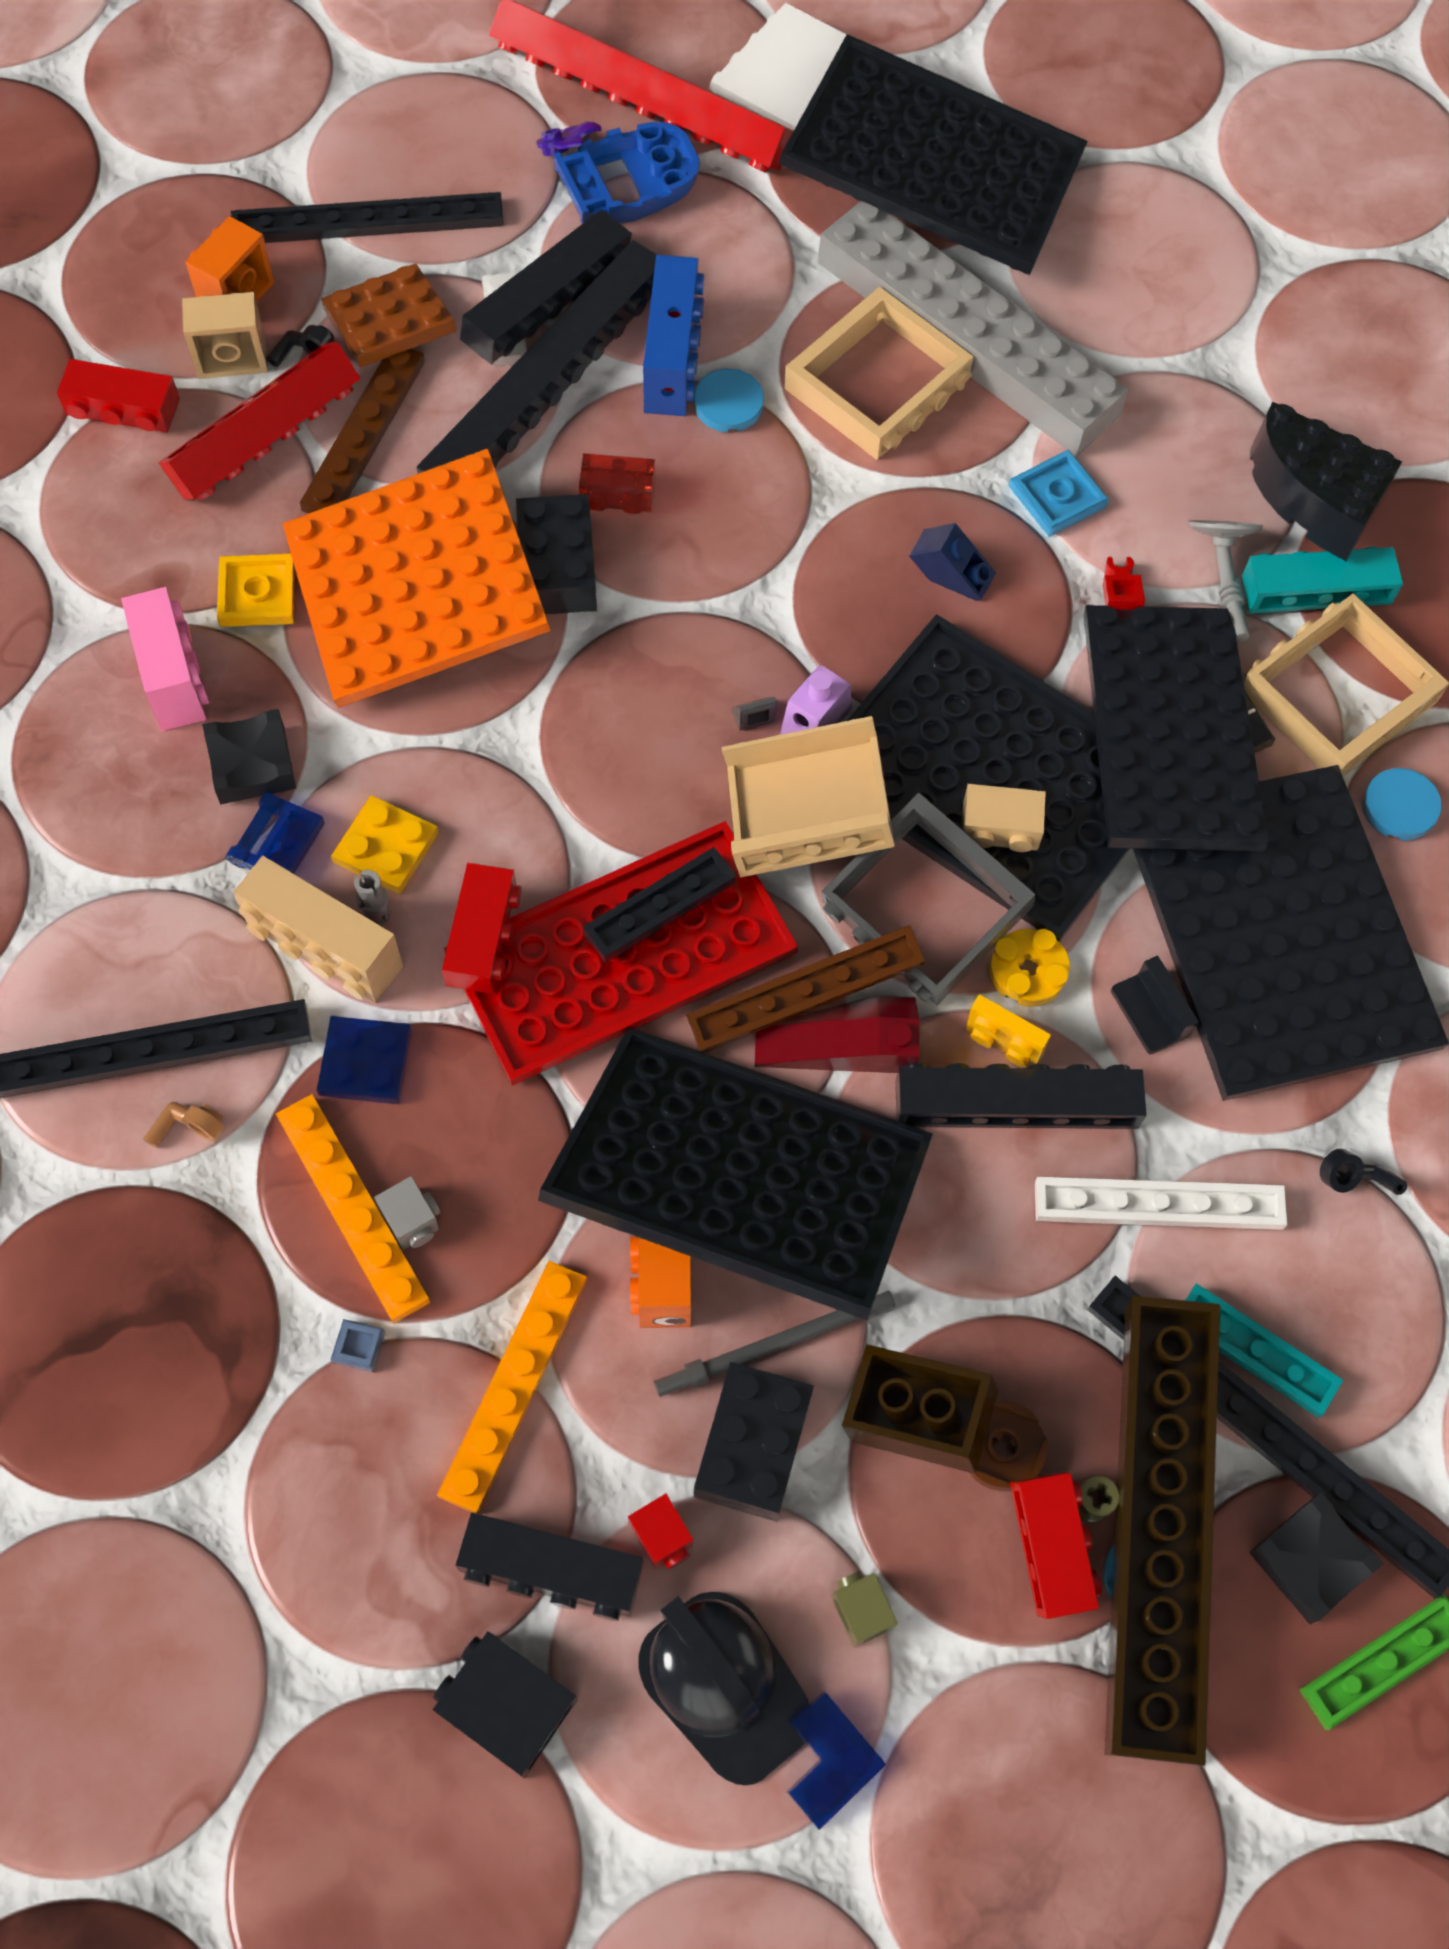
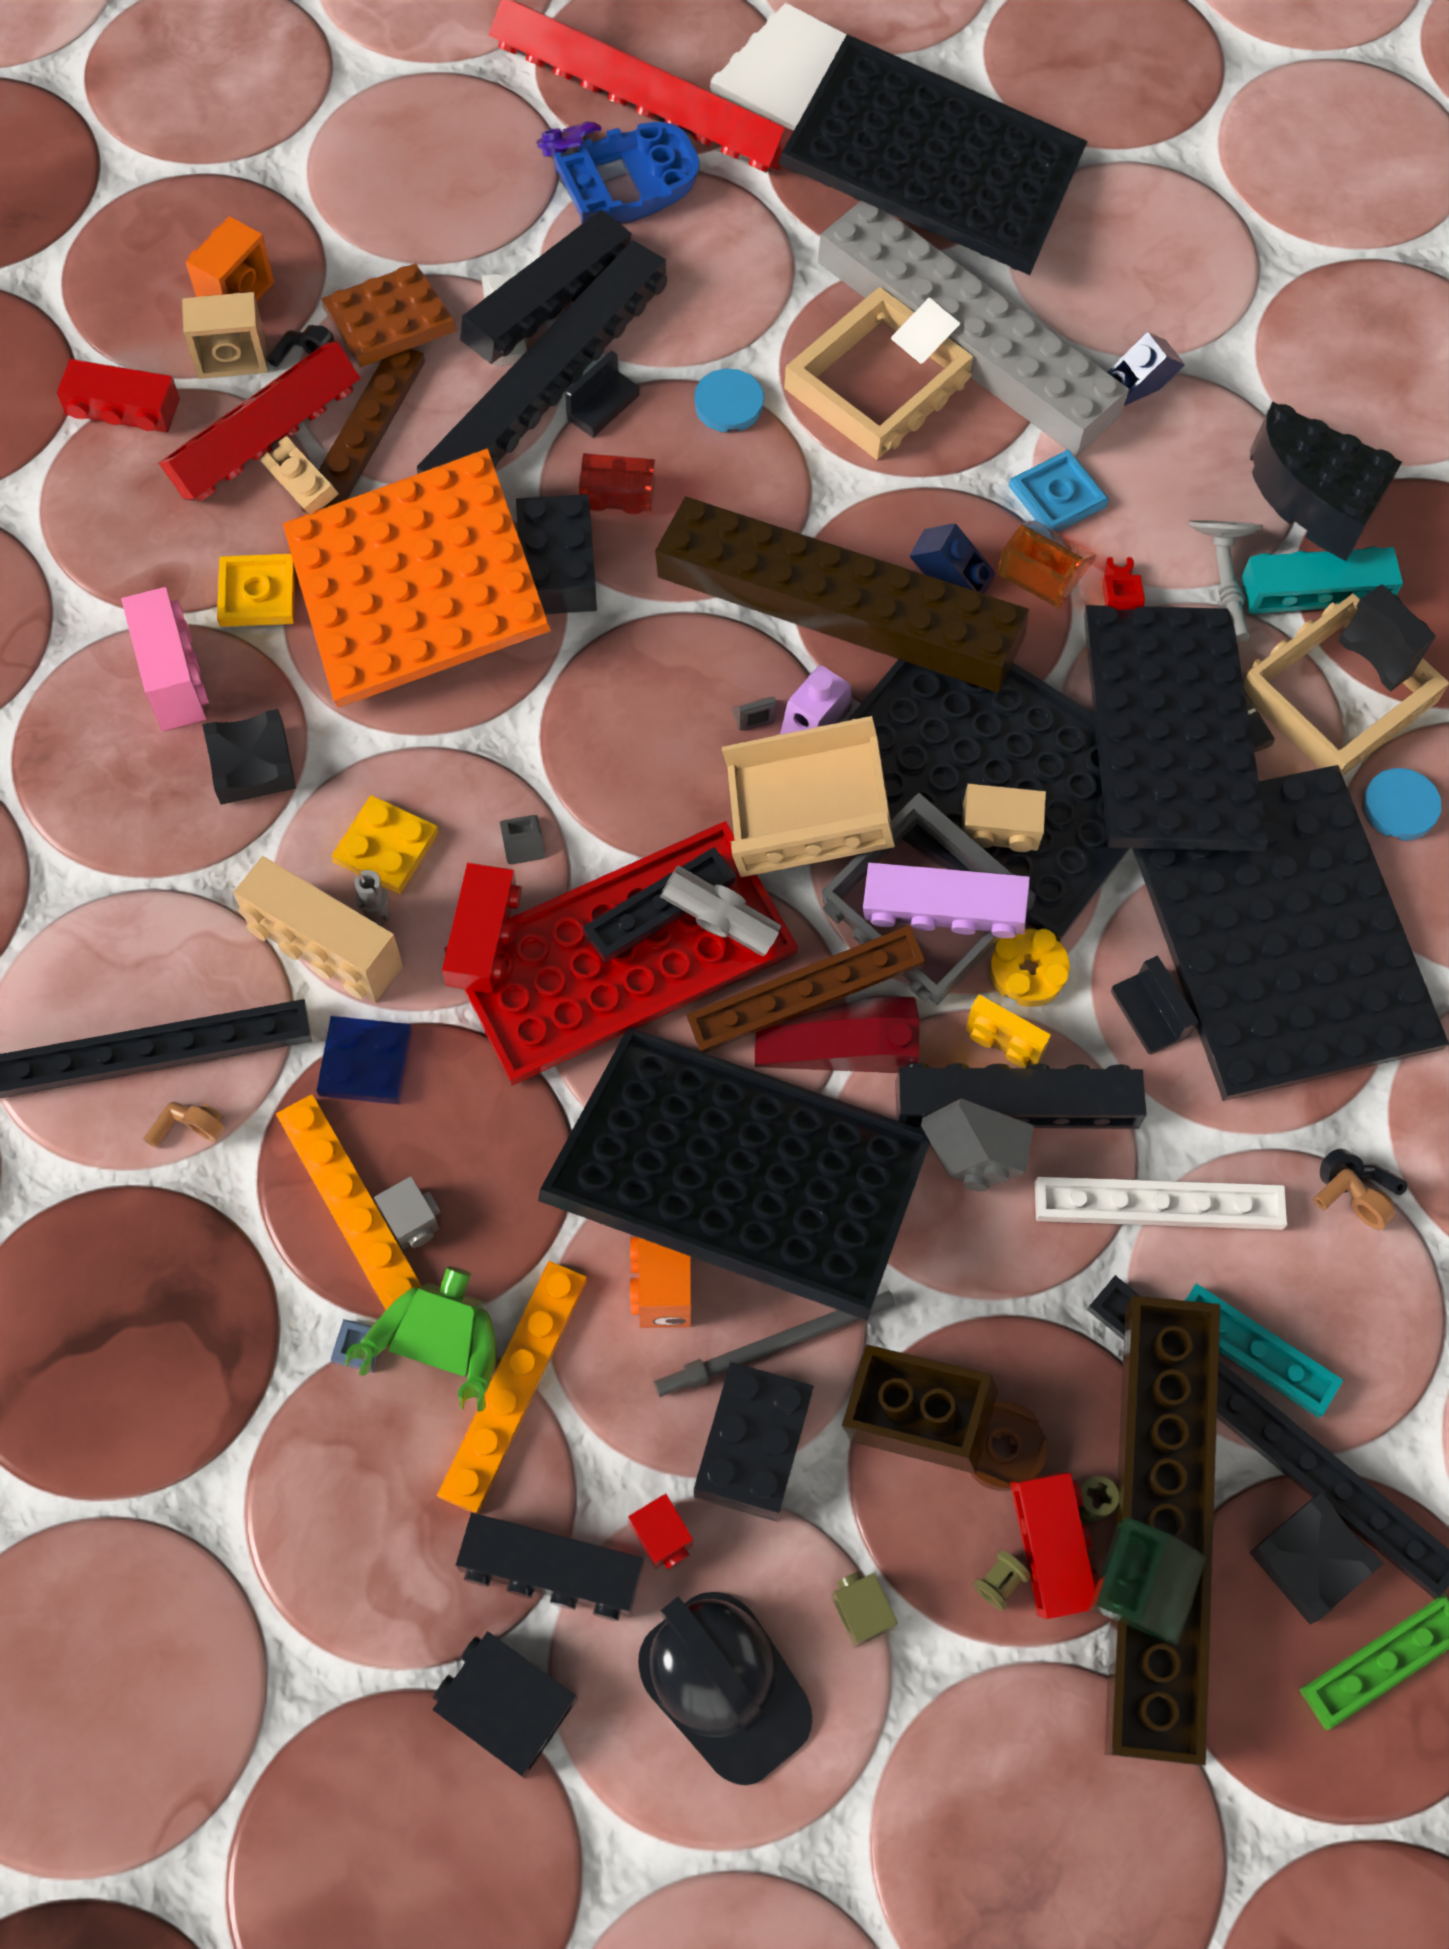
clear blue plate [225,793,325,874] -> none
black tile [231,192,504,243] -> none
blue brick [643,255,704,416] -> none
clear blue plate [786,1692,887,1830] -> none
none -> tan plate [259,436,339,515]
none -> bright green torso [345,1266,496,1411]
none -> dark grey slope [500,815,545,864]
none -> black panel [565,350,640,438]
none -> dark brown brick [655,496,1029,693]
none -> light grey piece [660,865,781,956]
none -> lavender brick [863,863,1030,938]
none -> white sticker [891,298,961,364]
none -> dark grey slope [921,1098,1034,1191]
none -> olive bush [972,1550,1031,1612]
none -> clear orange slope [997,520,1097,609]
none -> clear green slope [1089,1517,1207,1645]
none -> slope [1107,331,1185,406]
none -> medium nougat plate [1313,1169,1395,1230]
none -> black brick [1338,584,1436,692]

